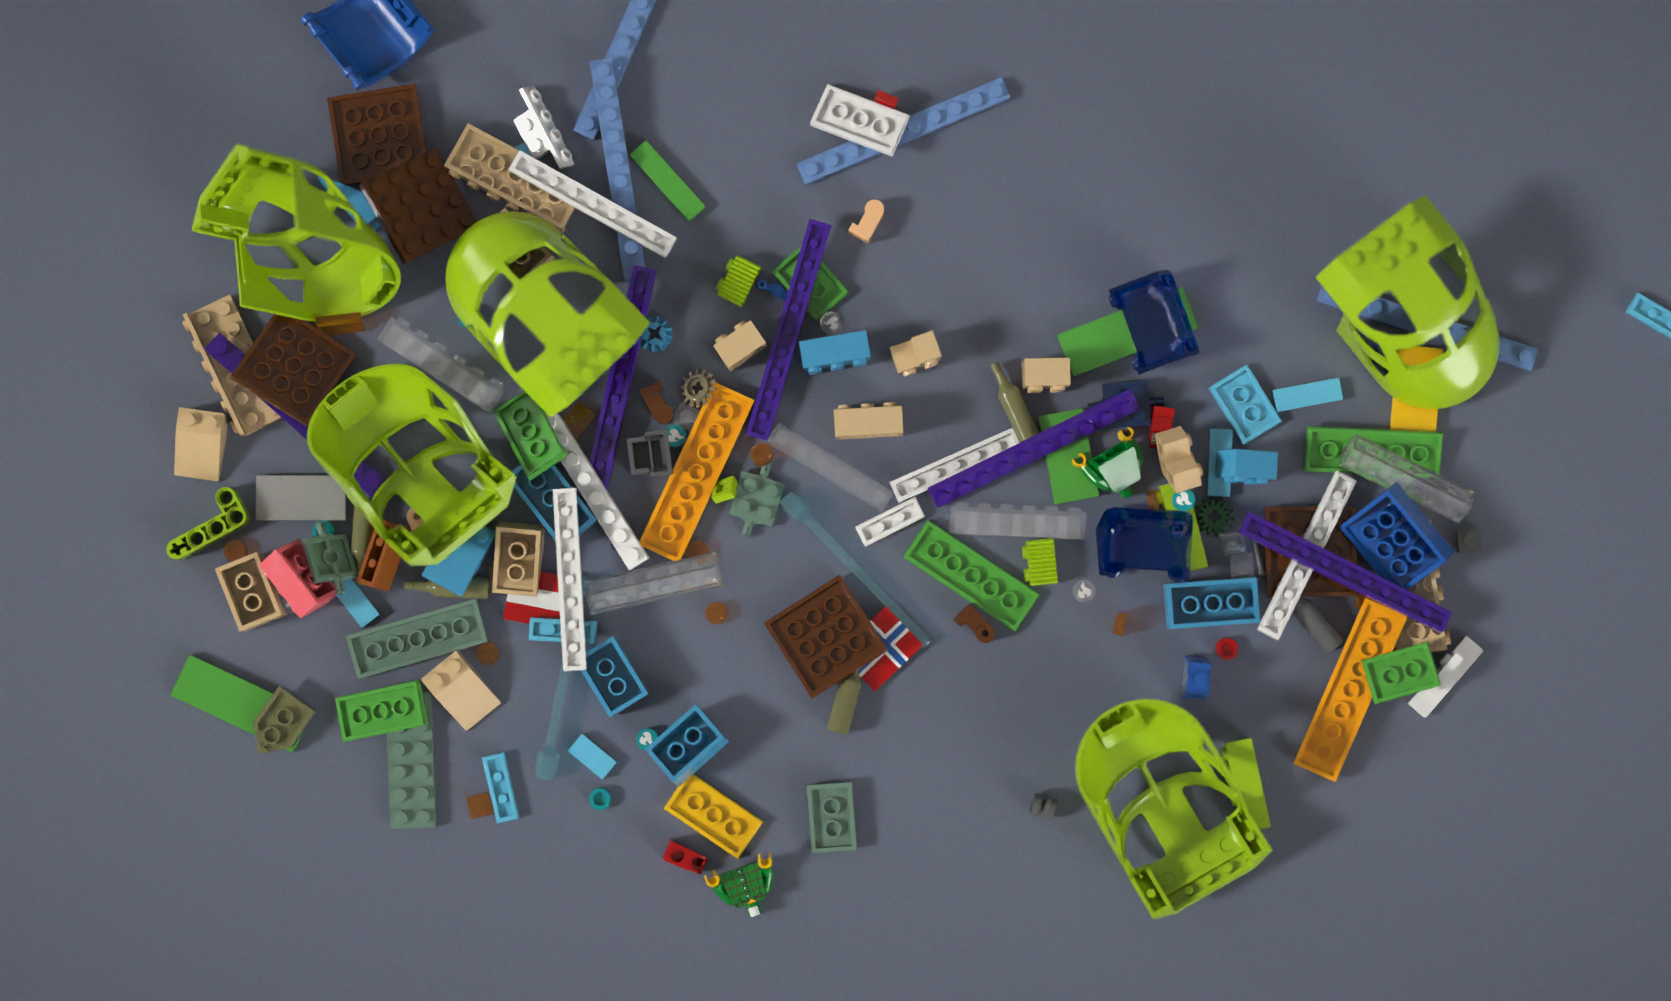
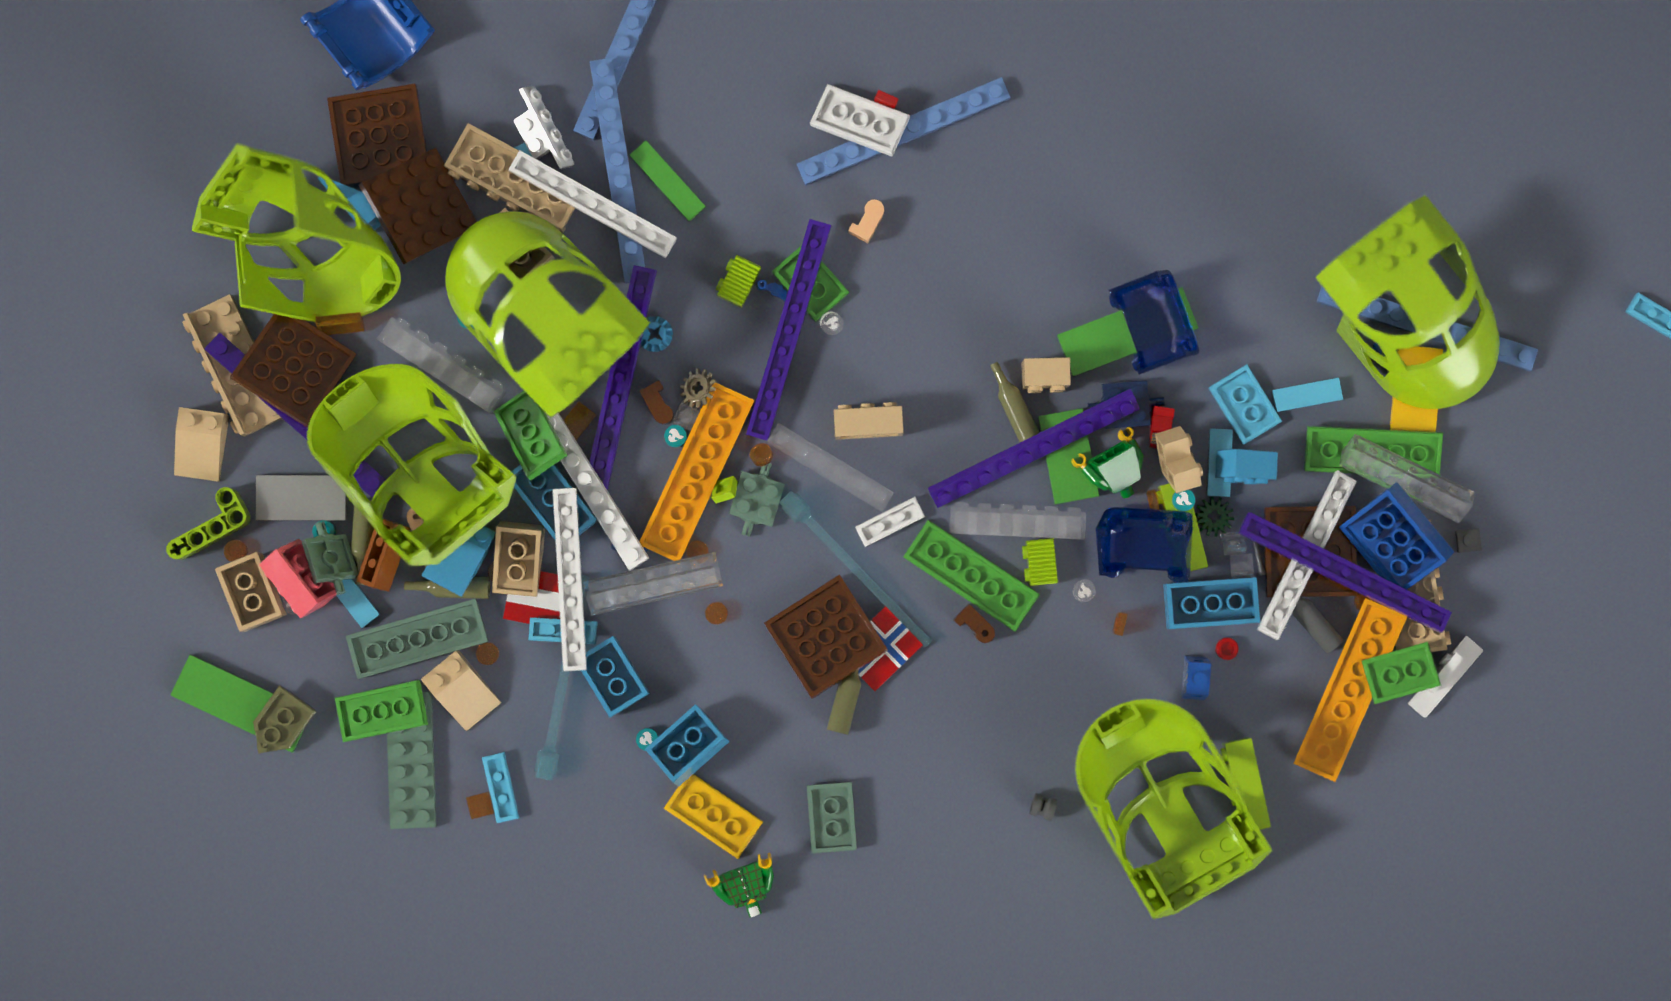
medium azure tile [568,733,617,780] -> none
teal tile [589,787,612,810] -> none
dark grey plate [627,430,673,477] -> none
red leg [662,839,708,874] -> none
tan brick [713,320,767,372] -> none
dark azure brick [799,330,870,375] -> none
tan brick [889,330,942,377] -> none
white plate [889,428,1019,503] -> none

